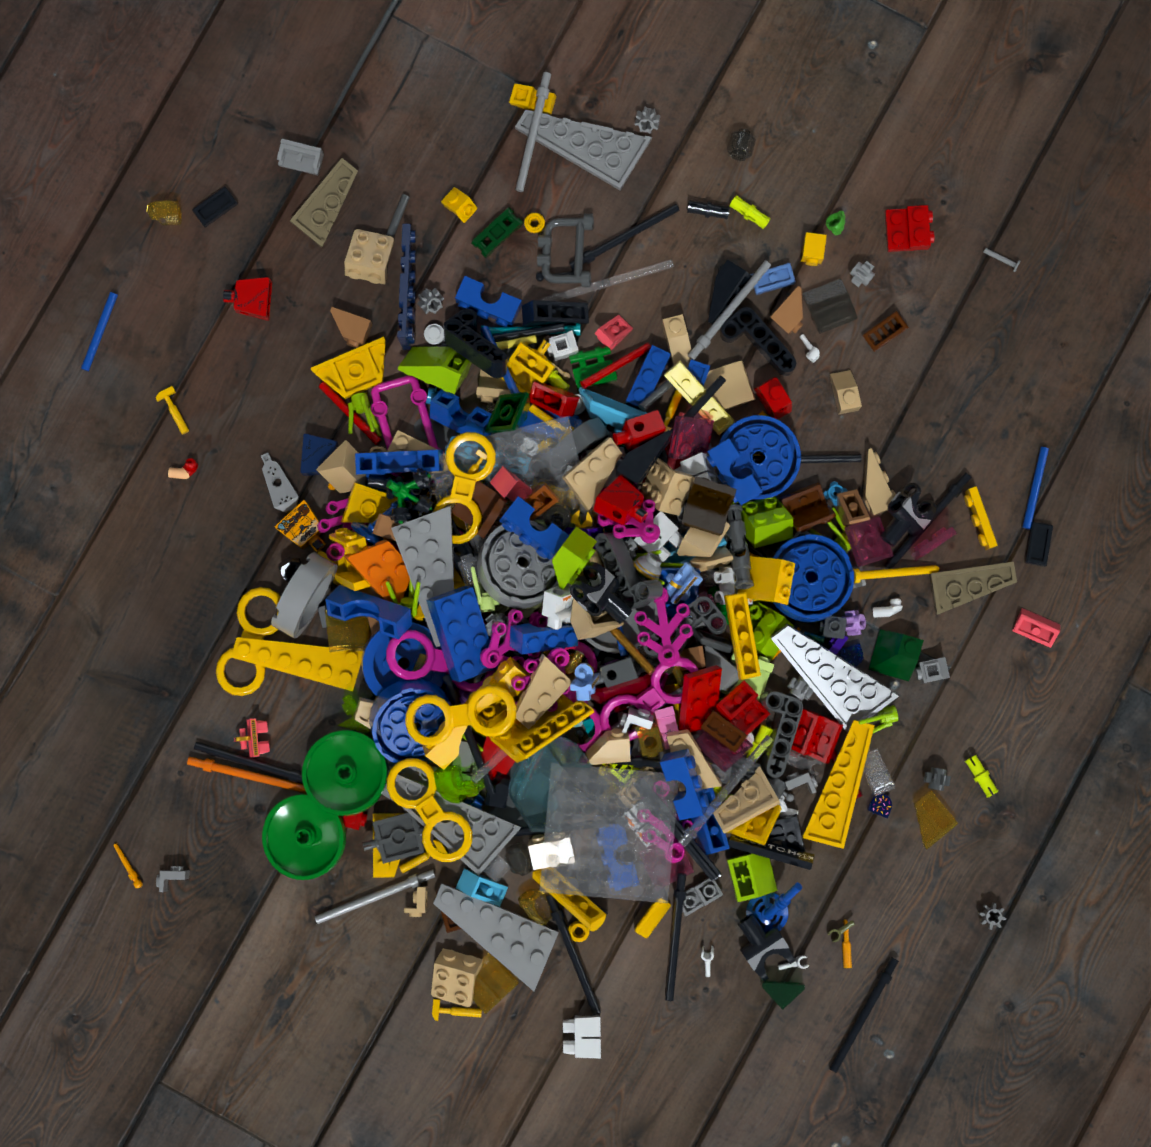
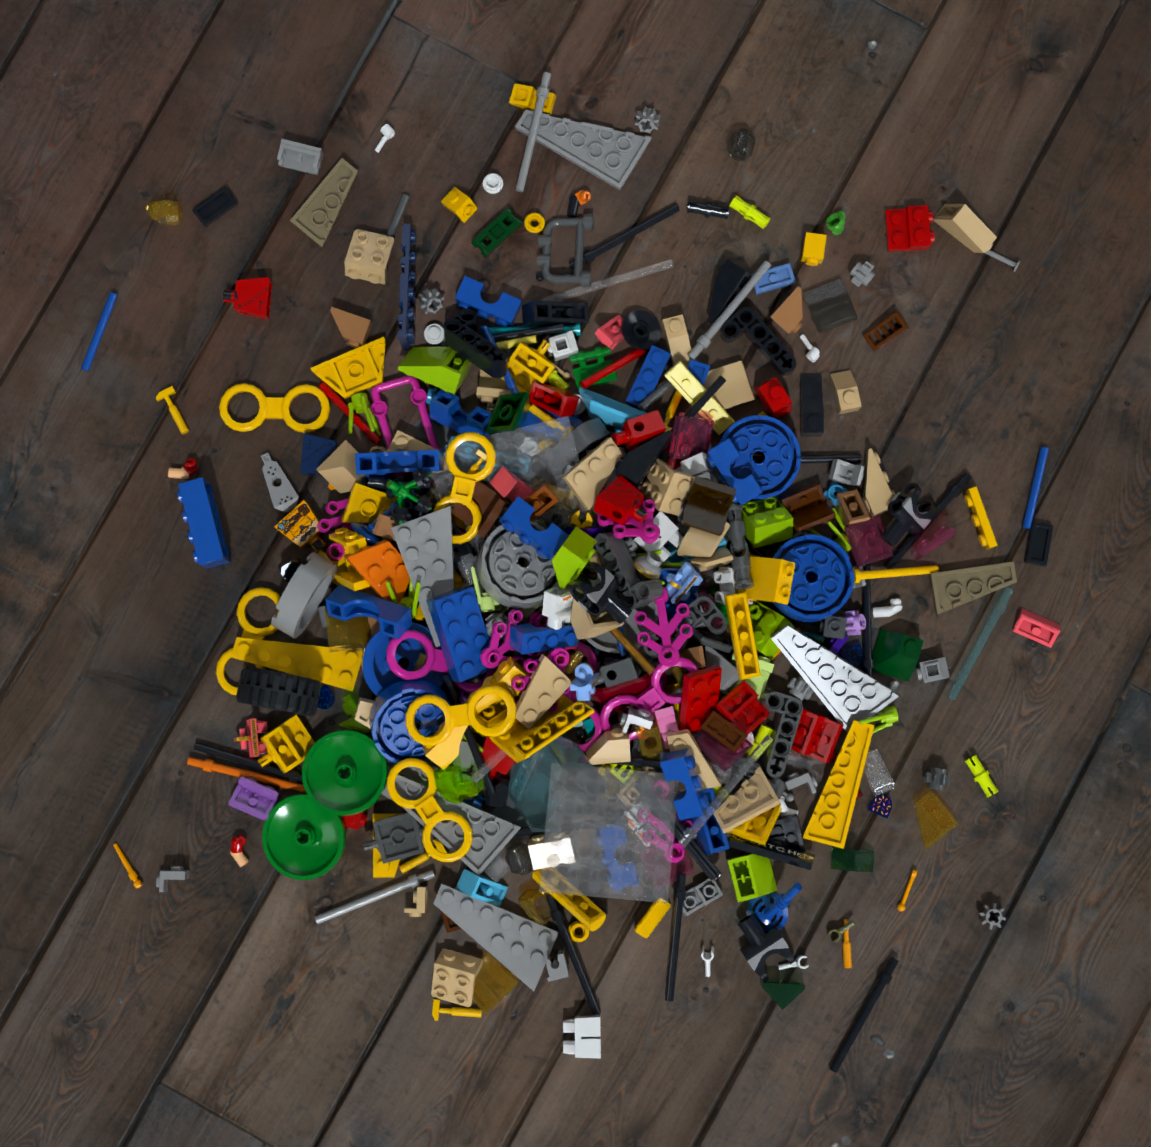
none -> blue brick [177,477,231,569]
none -> yellow bar [219,383,330,433]
none -> medium lavender bracket [229,776,279,821]
none -> arm [230,834,249,867]
none -> black tyre [236,666,322,716]
none -> yellow plate [257,714,315,773]
none -> clear blue tile [317,684,335,709]
none -> white hand [375,124,395,153]
none -> white plate [483,173,503,194]
none -> light grey hinge [546,949,569,982]
none -> arm [567,190,591,217]
none -> black dish [621,310,661,350]
none -> black slope [800,375,824,437]
none -> light grey bracket [828,459,865,486]
none -> clear green slope [830,847,874,872]
none -> black bar [862,560,875,678]
none -> light orange hinge [897,869,918,912]
none -> tan slope [933,204,997,253]
none -> clear light blue bar [947,587,1013,701]

